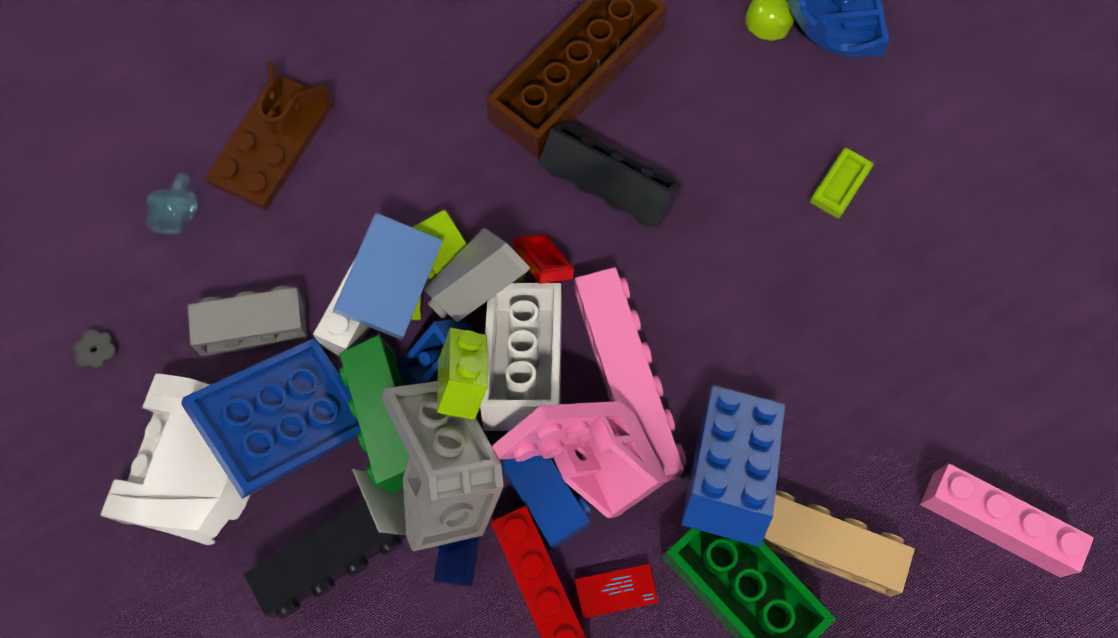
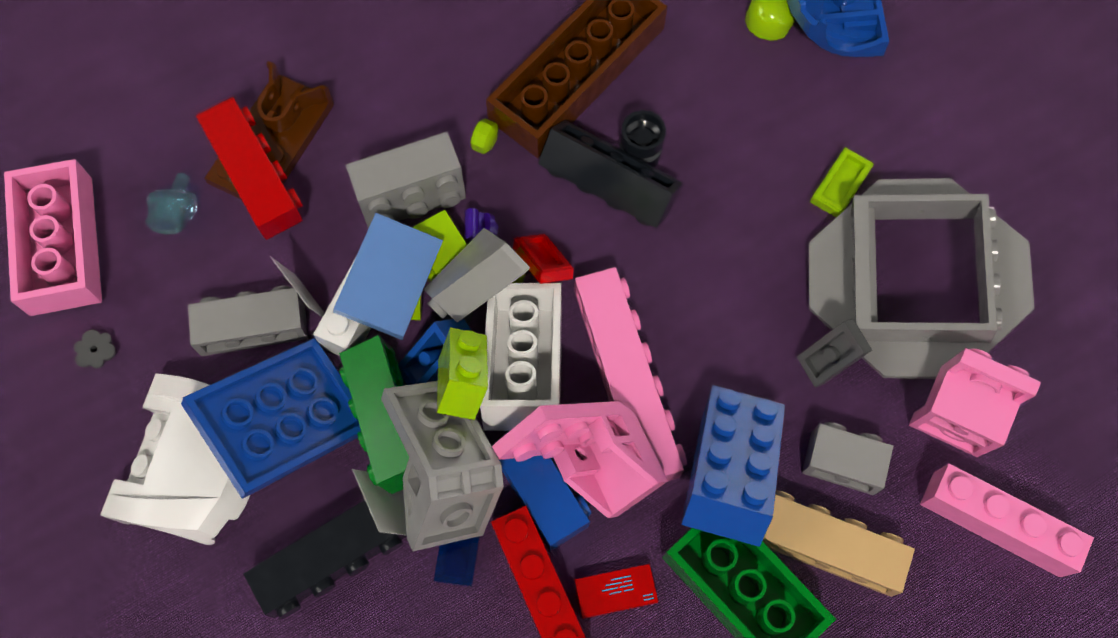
none -> bright pink brick [4,159,102,316]
none -> red brick [195,97,303,240]
none -> white sticker [270,256,325,317]
none -> light grey brick [346,132,466,229]
none -> dark purple plate [465,208,498,244]
none -> lime tile [470,118,498,154]
none -> black wheel [619,110,666,167]
none -> dark grey plate [797,319,872,388]
none -> light grey brick [802,422,893,495]
none -> light grey hinge [809,178,1035,379]
none -> bright pink bracket [909,348,1041,457]

